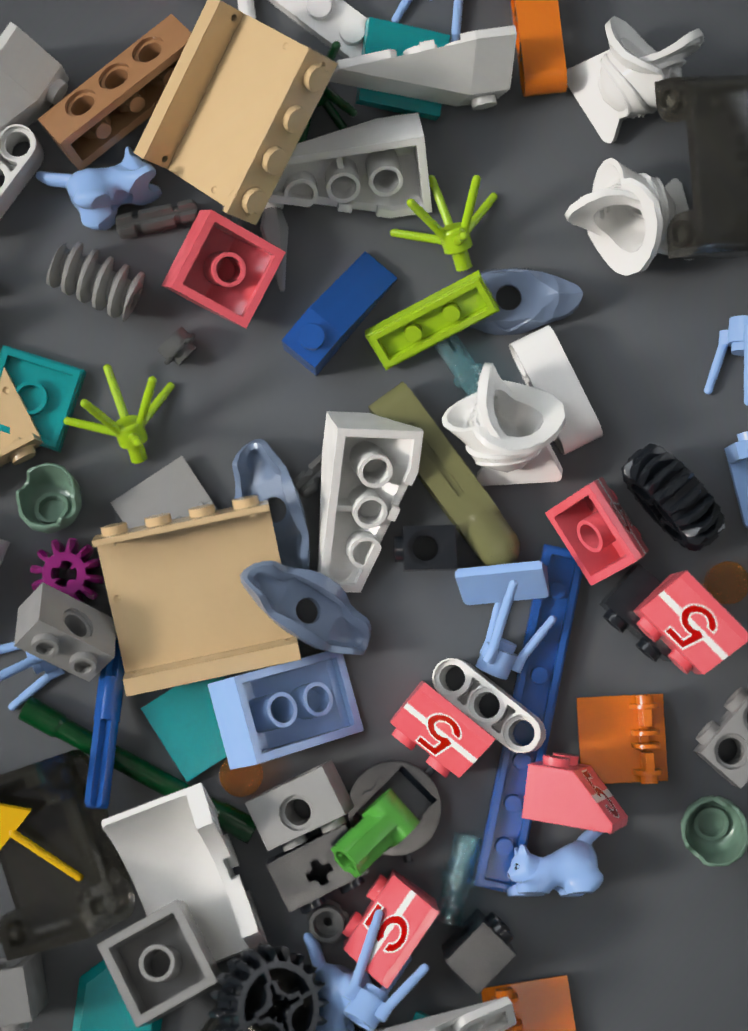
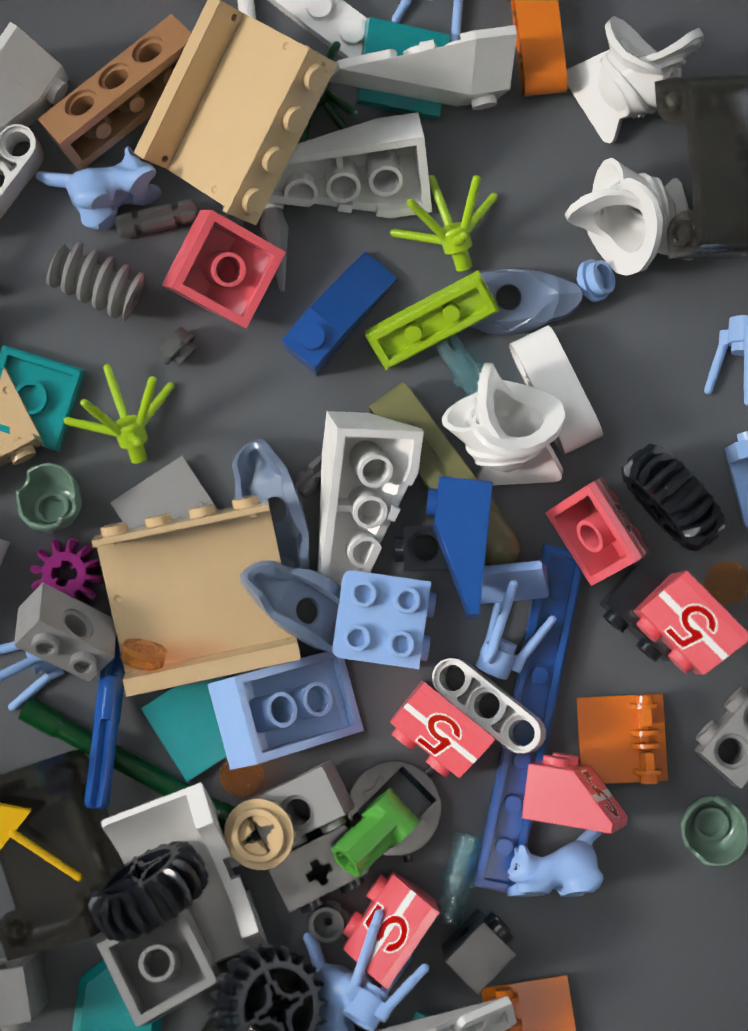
none -> black gear [88,841,209,942]
none -> clear orange tile [120,638,167,671]
none -> tan gear [224,797,296,870]
none -> light blue bracket [332,570,436,669]
none -> blue slope [426,476,493,620]
none -> light blue plate [576,259,615,302]

